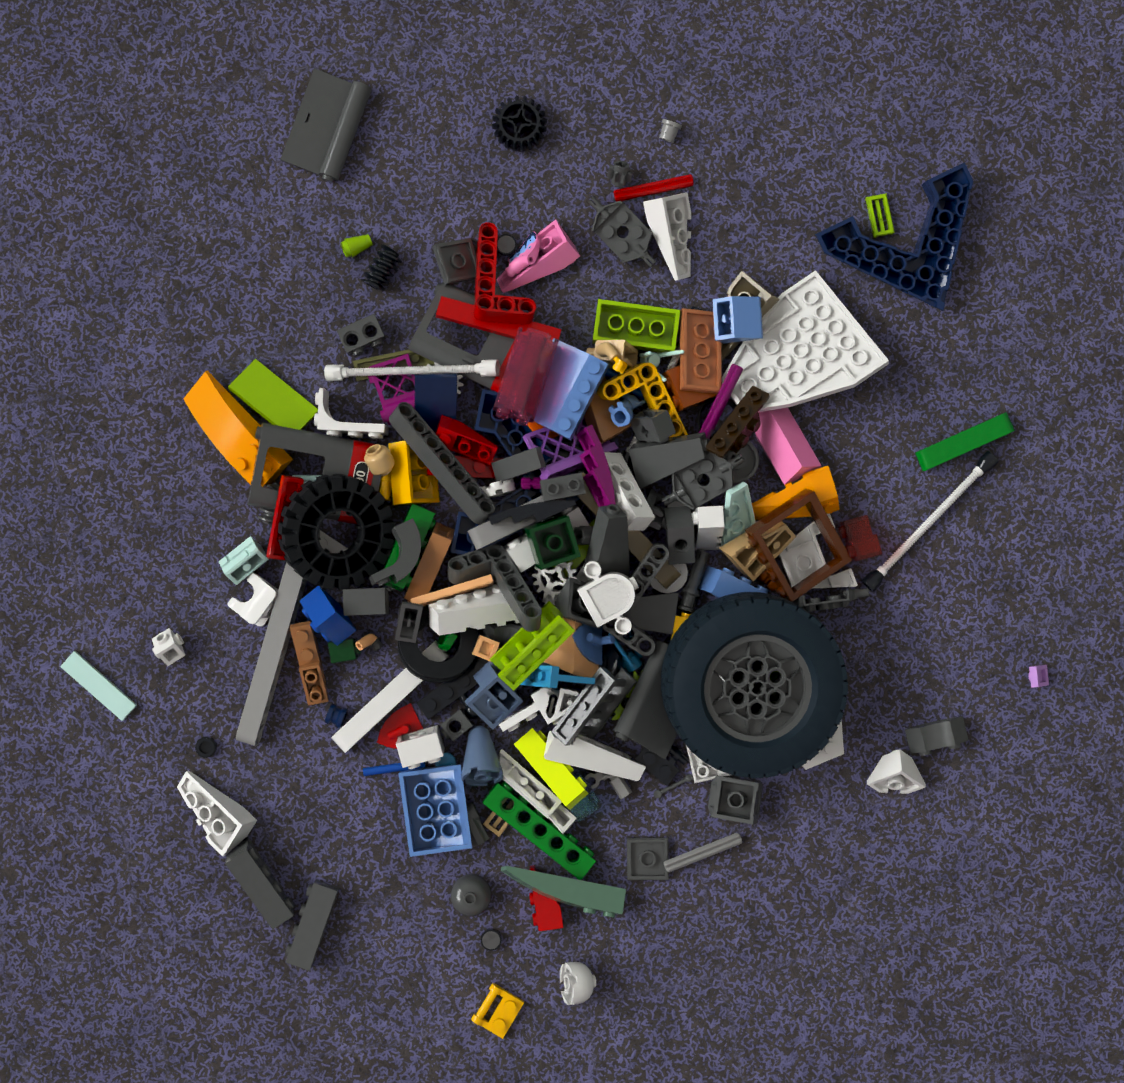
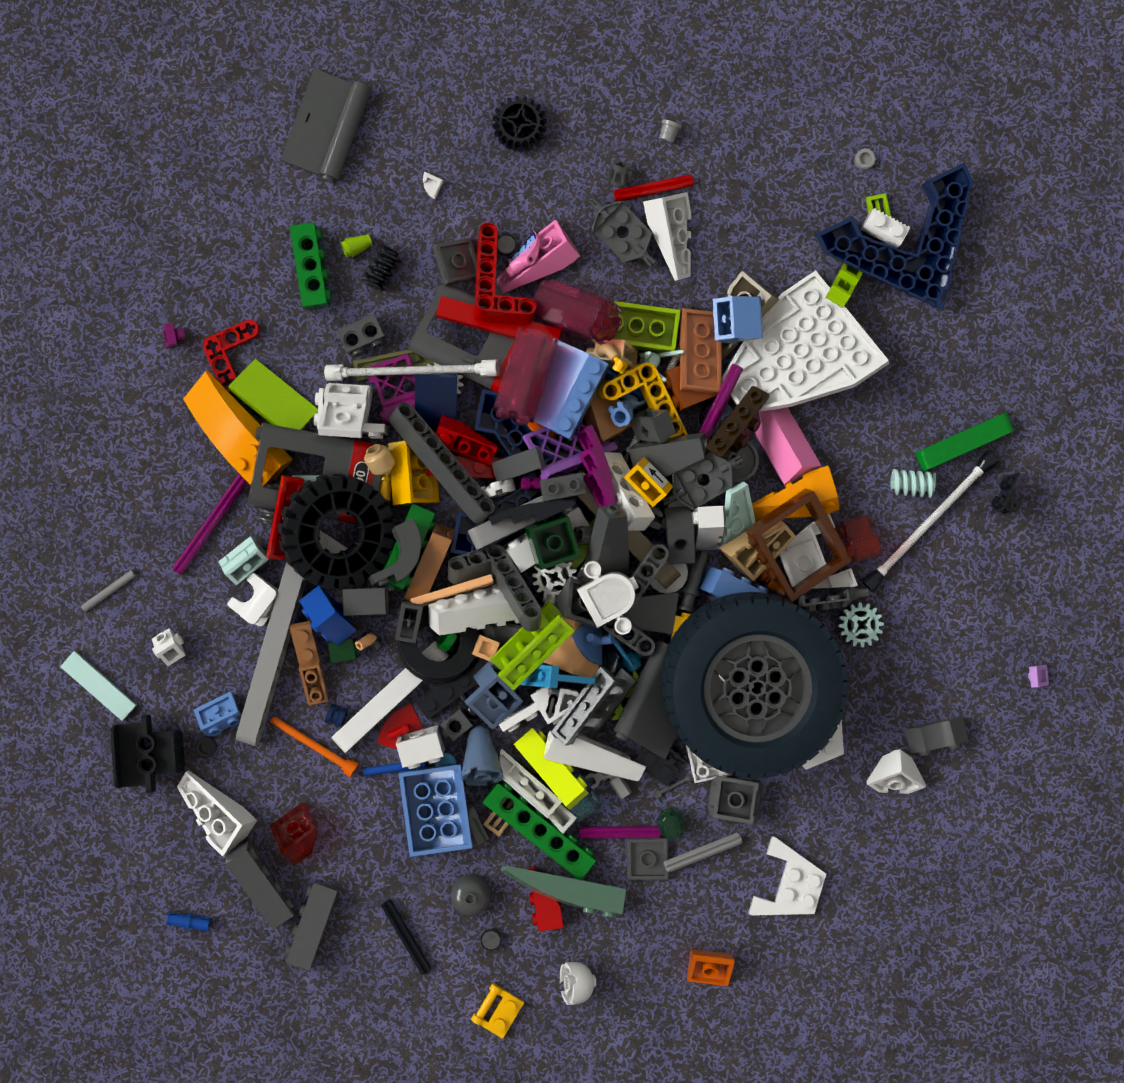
none -> light grey bar [81,570,136,612]
none -> black piece [110,715,185,793]
none -> magenta tile [162,323,186,349]
none -> blue pin [166,911,211,932]
none -> magenta axle [172,474,247,574]
none -> medium blue bracket [194,691,242,737]
none -> red beam [203,320,260,393]
none -> orange piece [270,716,359,778]
none -> clear red slope [270,802,318,866]
none -> green brick [290,222,332,310]
none -> white piece [318,383,373,438]
none -> black axle [381,899,431,975]
none -> white tile [423,172,444,200]
none -> clear pink brick [533,279,621,345]
none -> magenta axle [579,826,661,838]
none -> yellow brick [624,457,673,507]
none -> clear green head [656,807,686,840]
none -> orange slope [687,949,735,986]
none -> white wing [748,836,826,915]
none -> lime slope [825,263,863,308]
none -> light aqua gear [837,602,884,647]
none -> light grey tile [854,148,876,170]
none -> white brick [860,208,910,248]
none -> light aqua piece [890,469,936,498]
none -> black hinge [991,473,1020,514]

